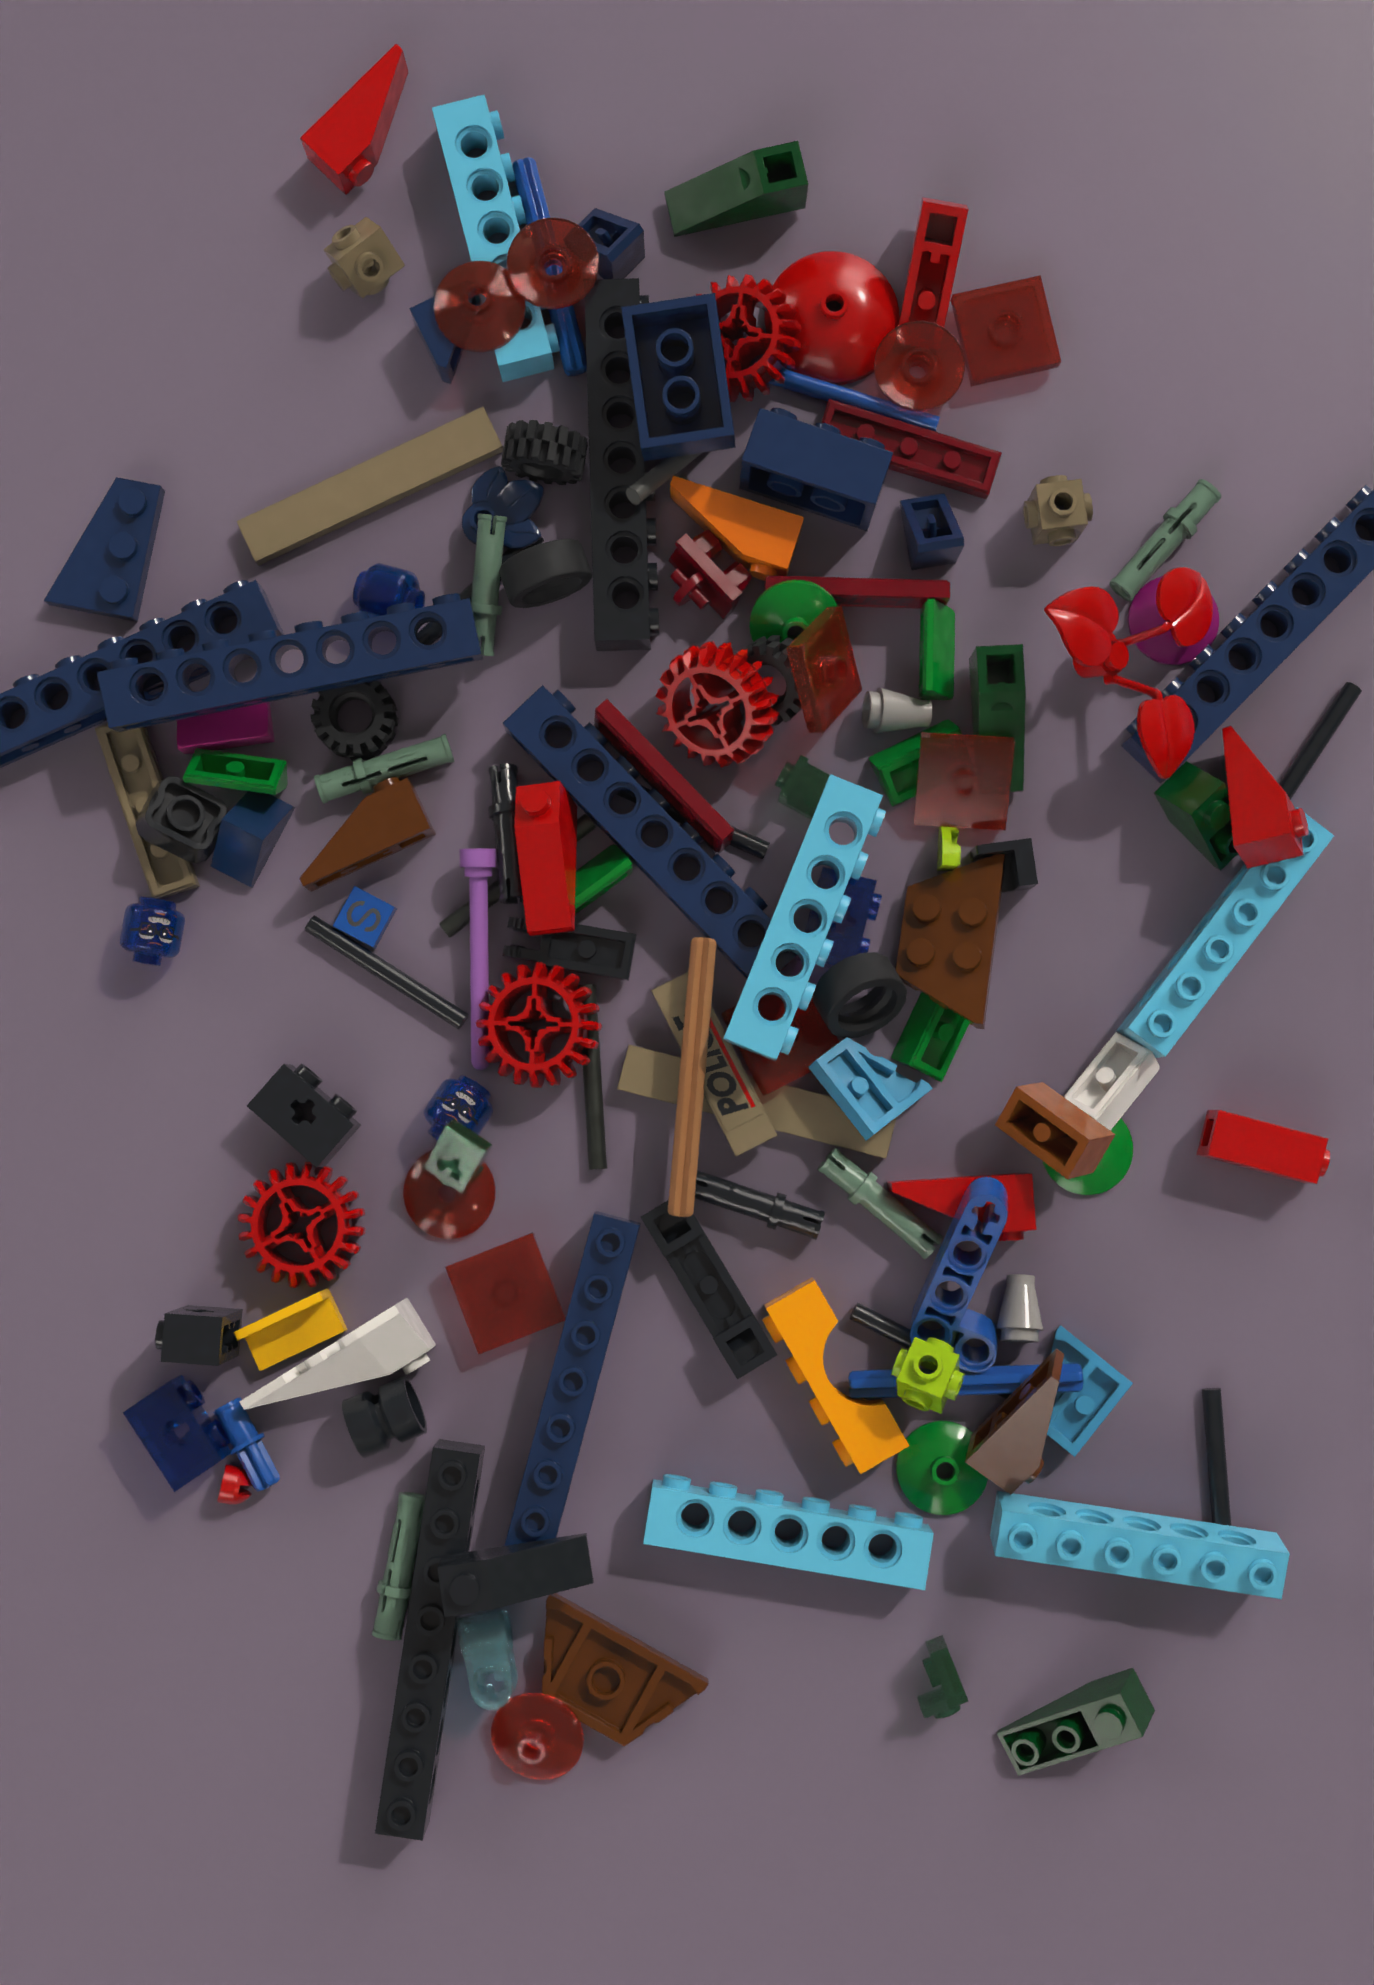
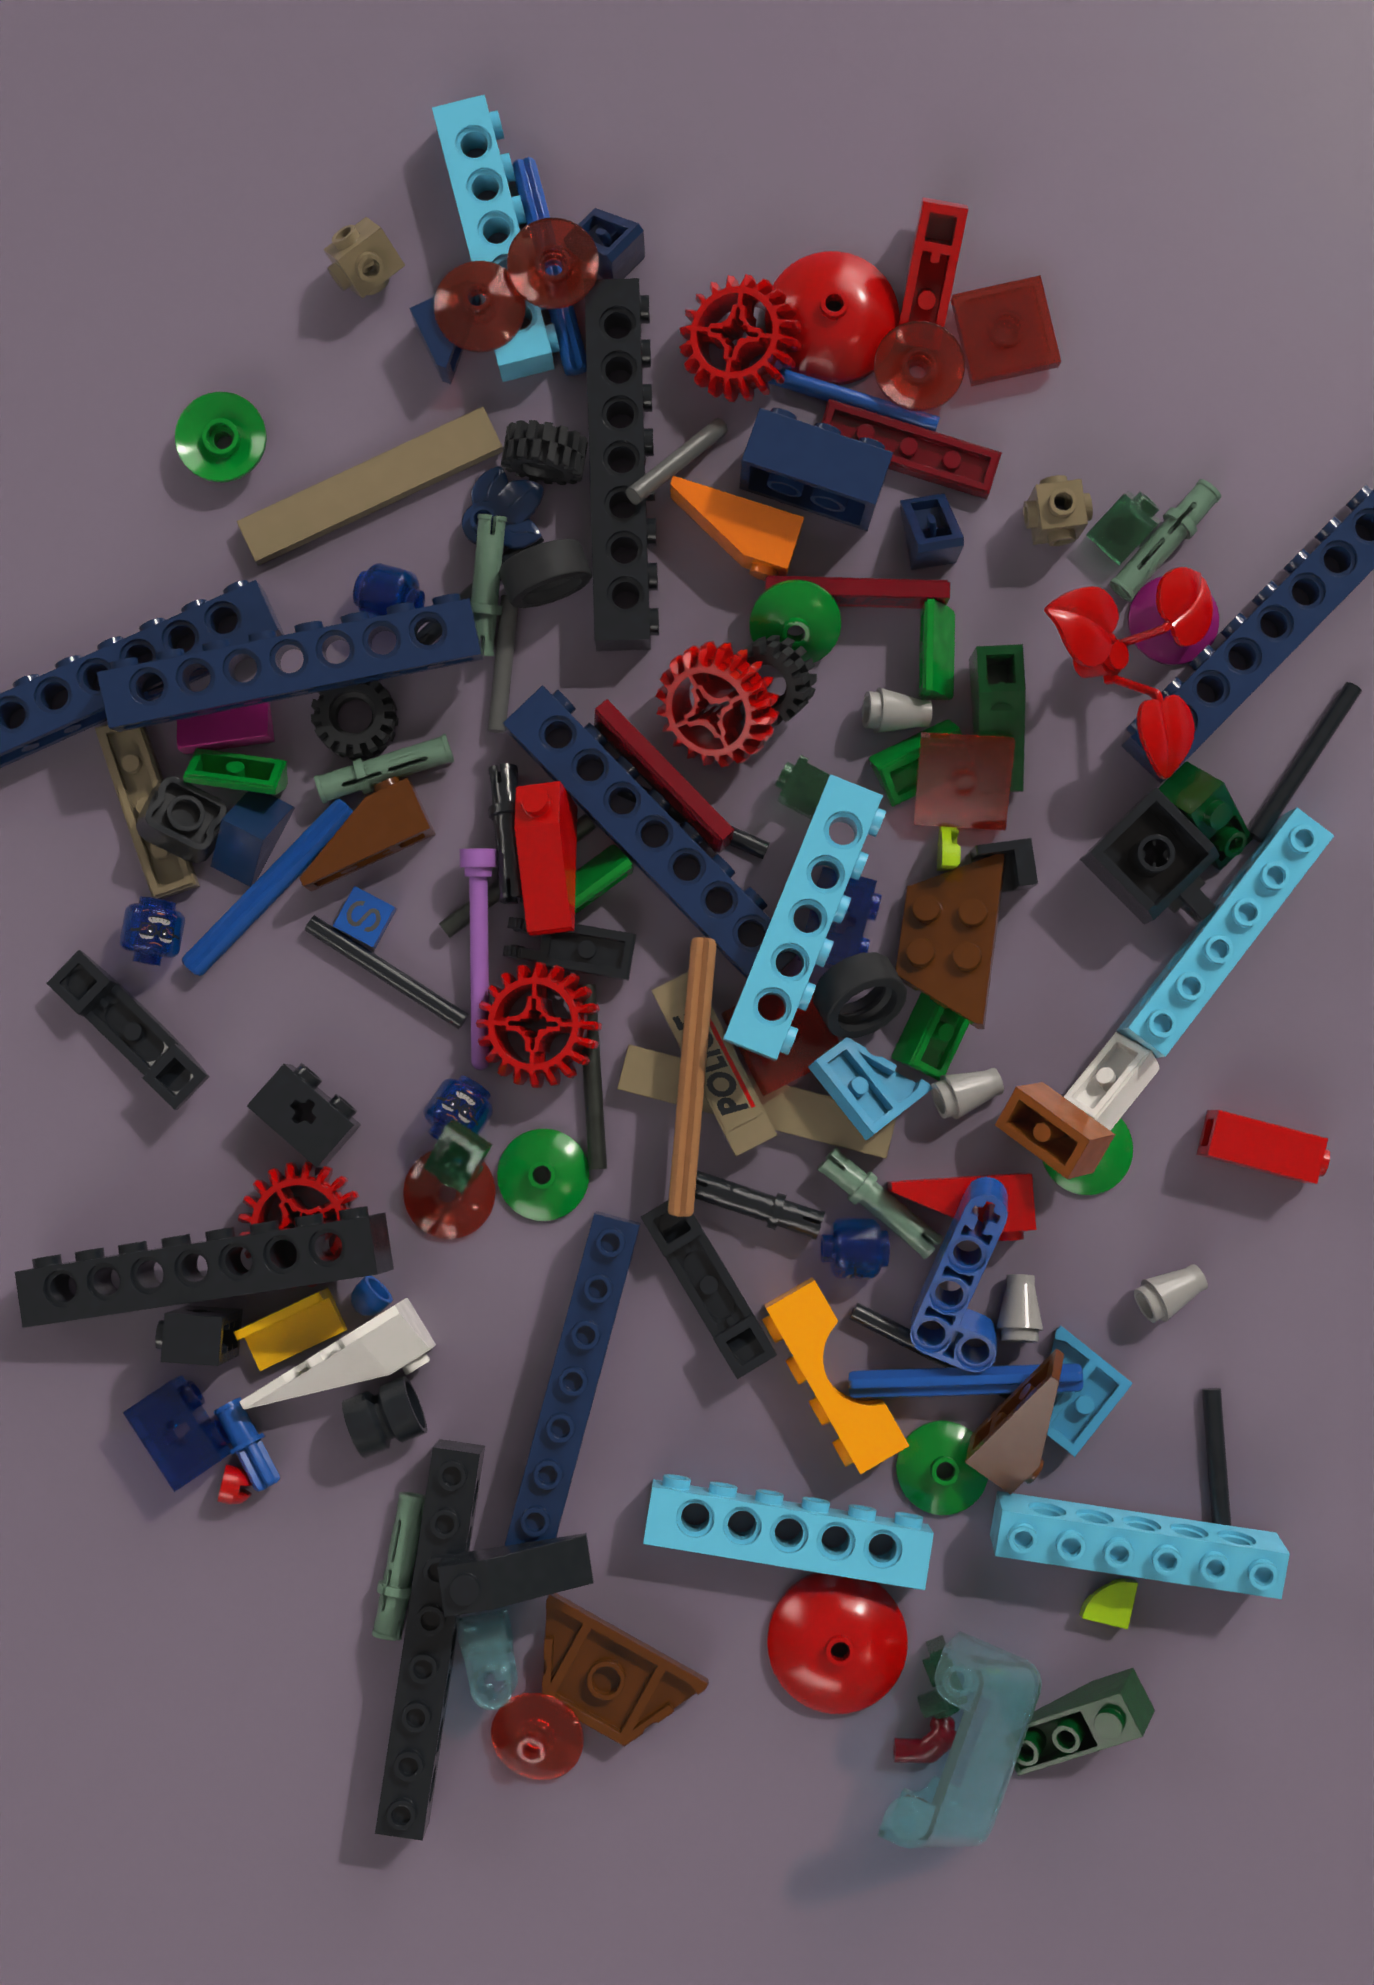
dark blue wing [44,477,165,622] -> none
red slope [300,44,409,195] -> none
clear red plate [445,1232,566,1355] -> none
dark blue brick [621,293,735,461] -> none
dark green slope [664,141,808,237] -> none
dark red hips [668,530,752,620] -> none
clear red plate [786,606,862,733] -> none
lime brick [892,1337,965,1414] -> none
red slope [1222,726,1309,868] -> none
none -> black brick [15,1206,394,1328]
none -> black slope [46,950,210,1110]
none -> green dish [175,392,267,483]
none -> blue axle [182,799,353,976]
none -> blue hinge [351,1276,393,1316]
none -> dark grey bar [487,595,518,733]
none -> green dish [497,1129,590,1221]
none -> red dish [767,1573,908,1714]
none -> clear blue head [820,1218,890,1279]
none -> clear light blue windscreen [877,1631,1042,1849]
none -> dark red arm [893,1714,958,1763]
none -> light grey cone [931,1068,1004,1119]
none -> lime tile [1079,1578,1138,1630]
none -> black hinge [1080,787,1220,924]
none -> clear green bracket [1086,491,1162,566]
none -> light grey cone [1134,1264,1208,1323]

